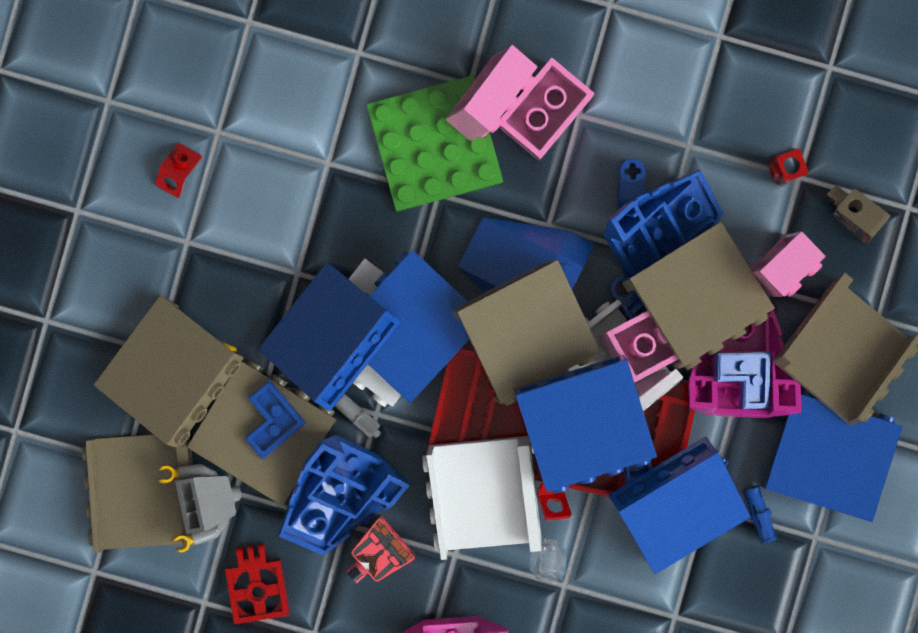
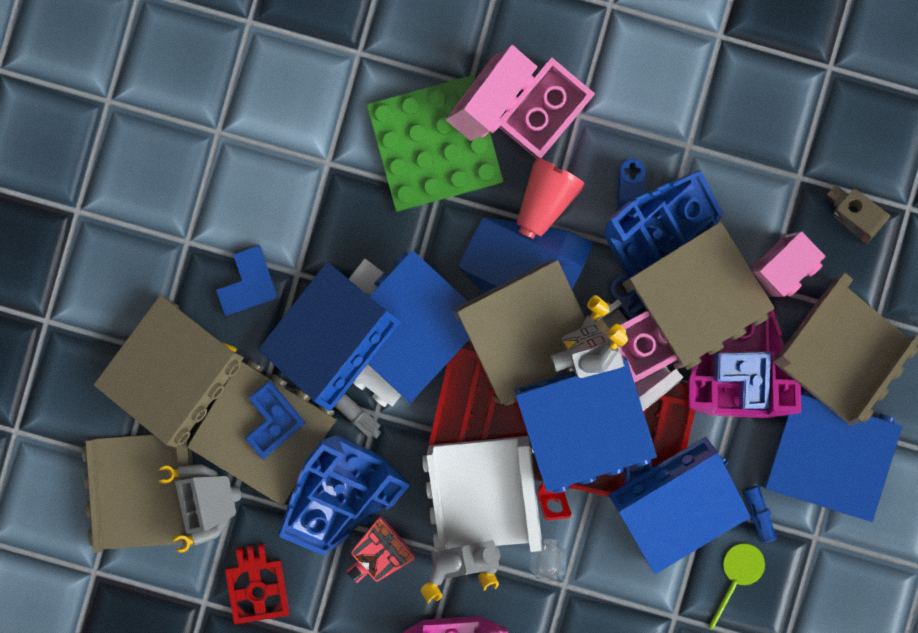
red bracket [155,143,202,198] -> none
red bracket [769,149,809,185] -> none
none -> blue tile [216,245,279,316]
none -> light grey torso [421,540,500,603]
none -> coral cone [516,158,585,239]
none -> light grey torso [550,295,628,378]
none -> lime piece [709,543,765,630]

